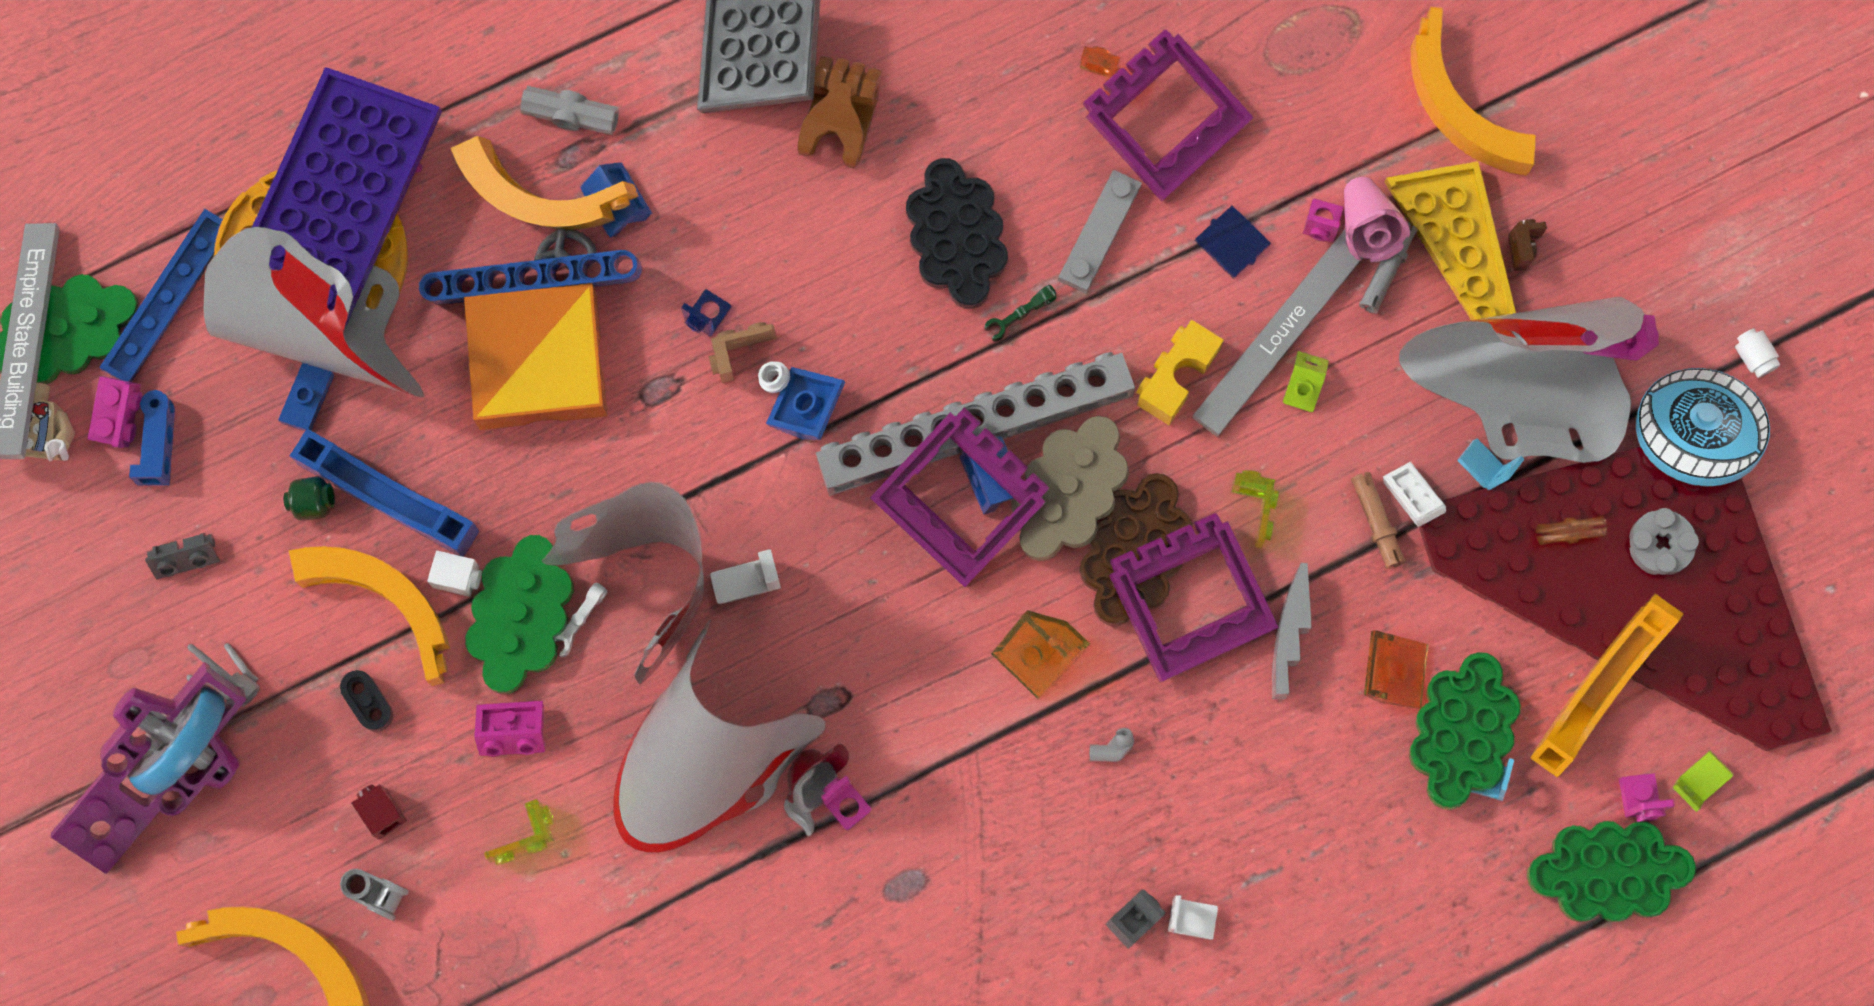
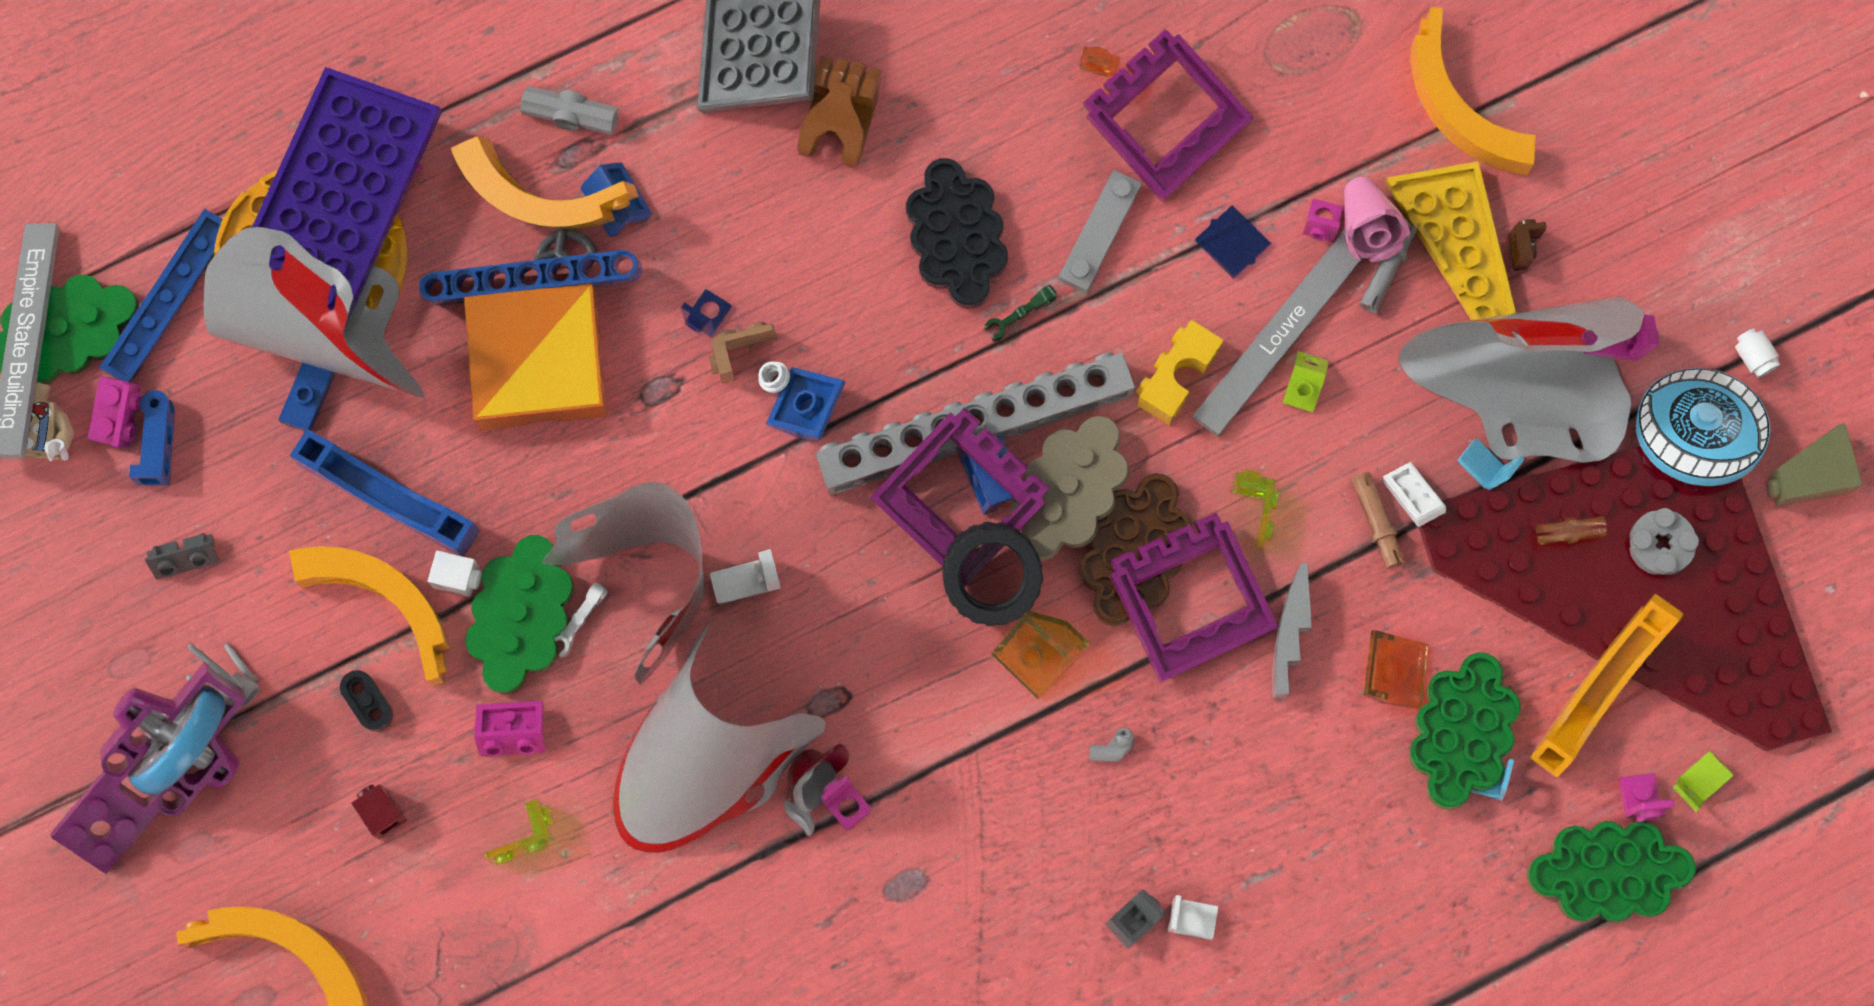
dark green head [283,476,335,521] -> none
light grey piece [340,869,409,921] -> none
none -> black tyre [942,521,1043,626]
none -> olive slope [1767,423,1862,507]

